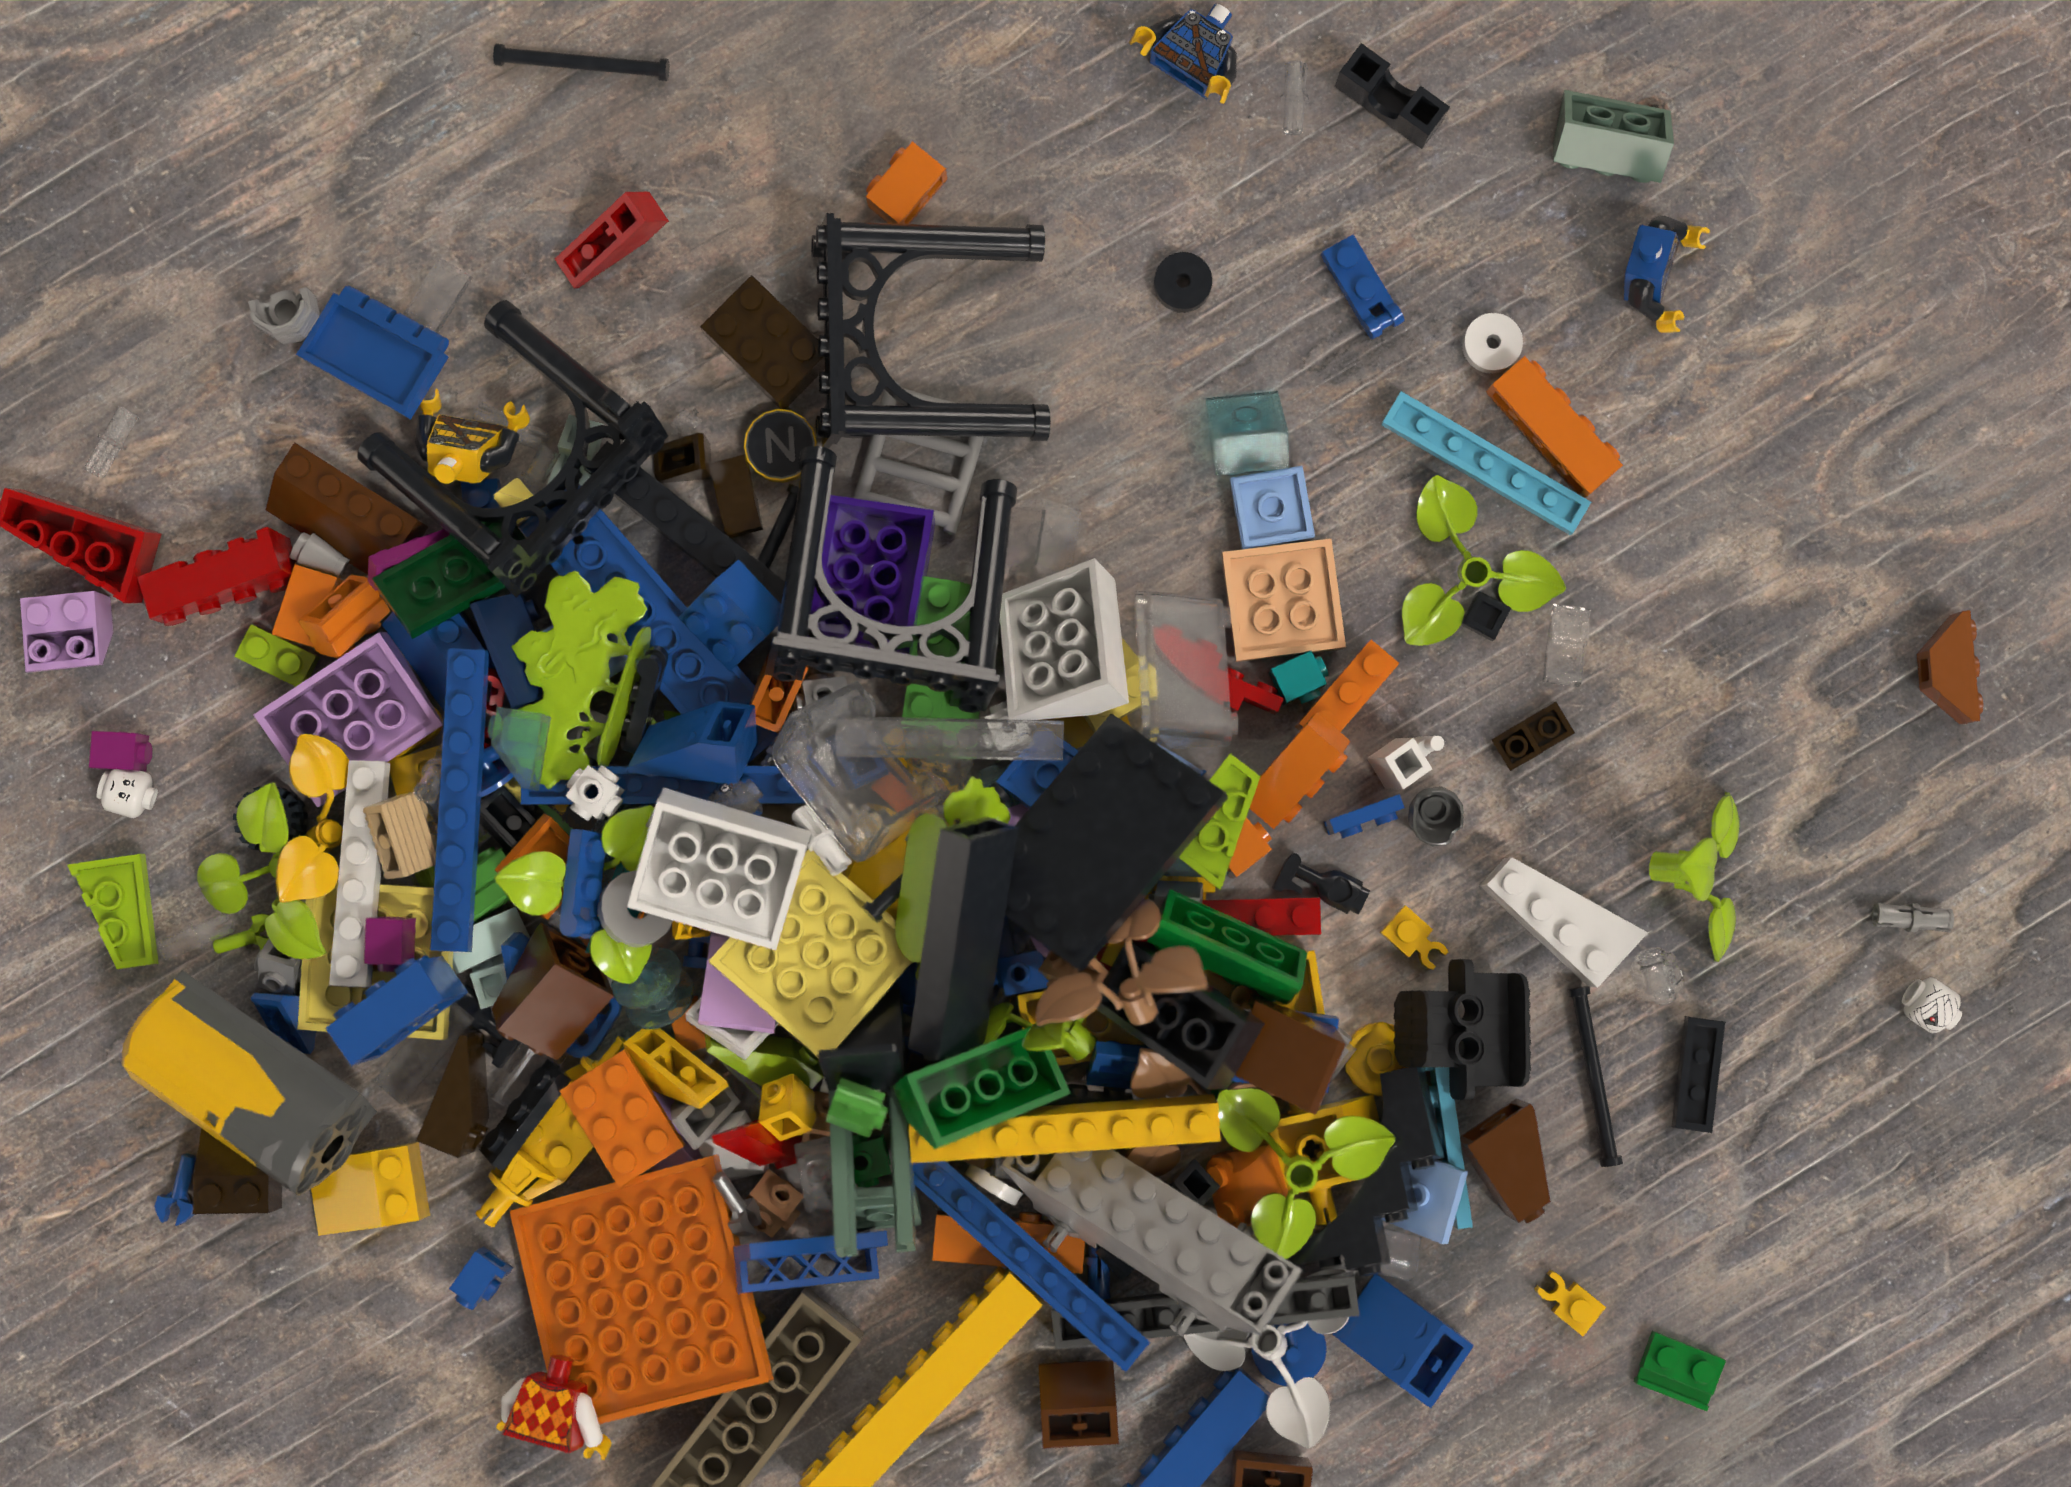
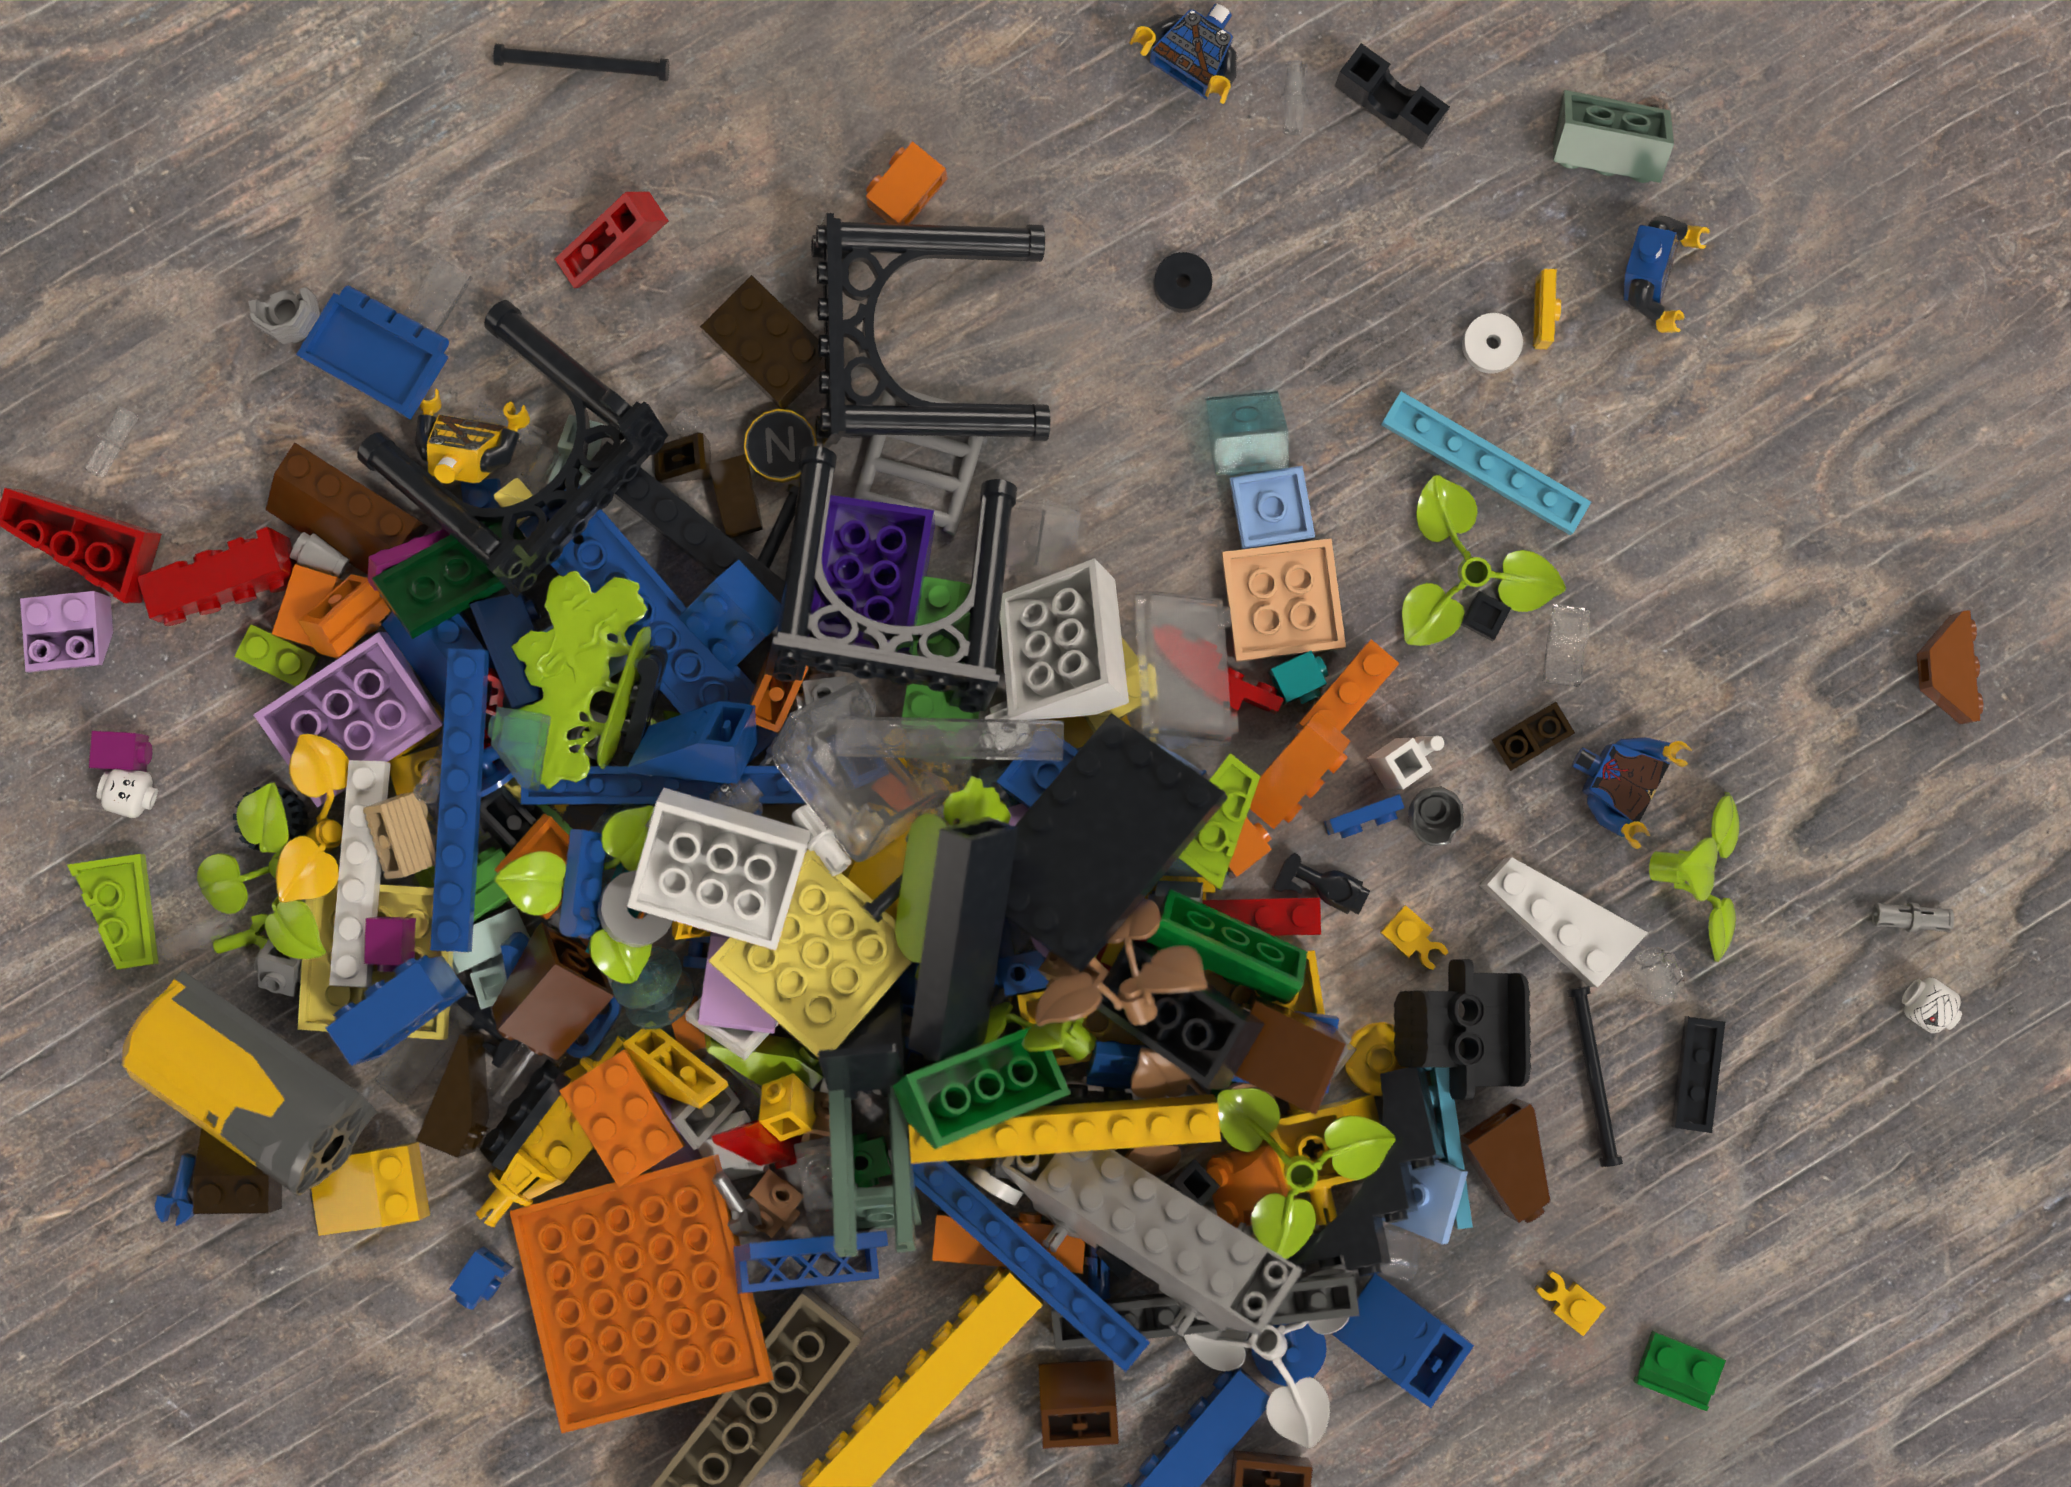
blue slope [251,993,316,1054] -> none
torso [496,1355,612,1460] -> none
white brick [566,765,625,821] -> none
bright green brick [825,1078,889,1137] -> none
blue plate [1321,234,1405,340] -> none
orange brick [1486,356,1623,498] -> none
none -> yellow plate [1533,268,1561,350]
none -> torso [1572,737,1692,849]

